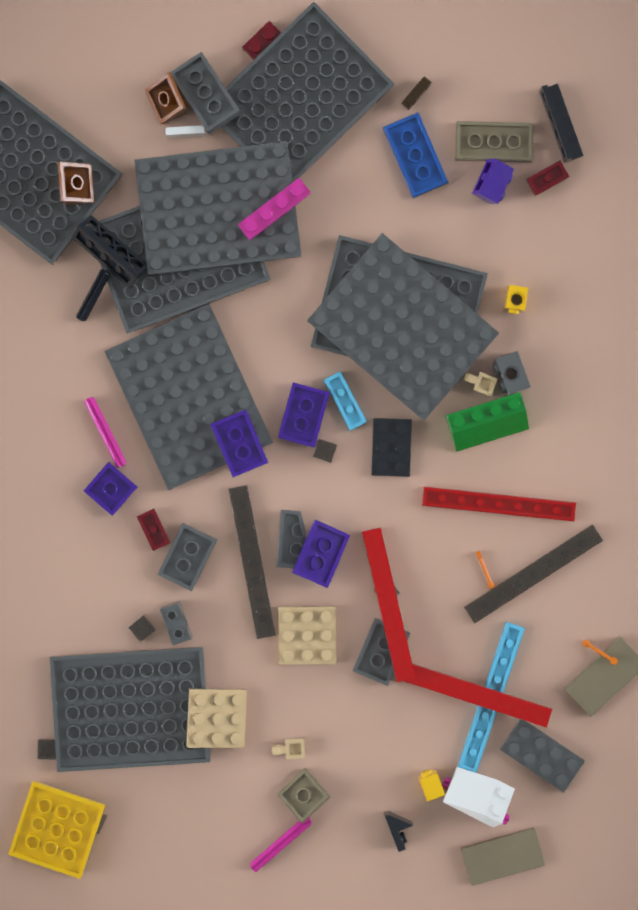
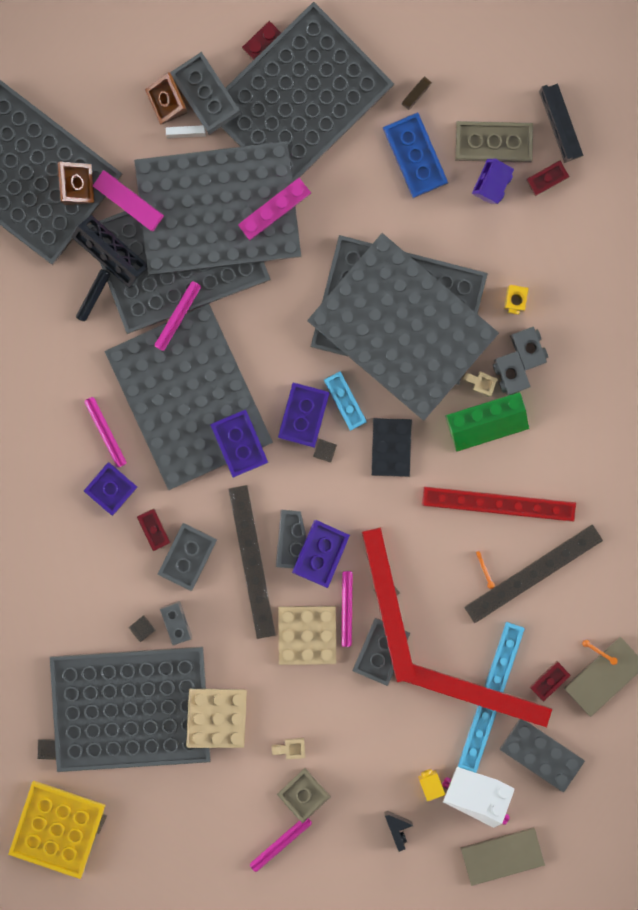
none -> dark pink tile [93,170,164,231]
none -> dark pink axle [155,281,201,351]
none -> dark pink axle [341,571,353,647]
none -> dark grey brick [510,326,548,371]
none -> dark red plate [530,661,571,702]

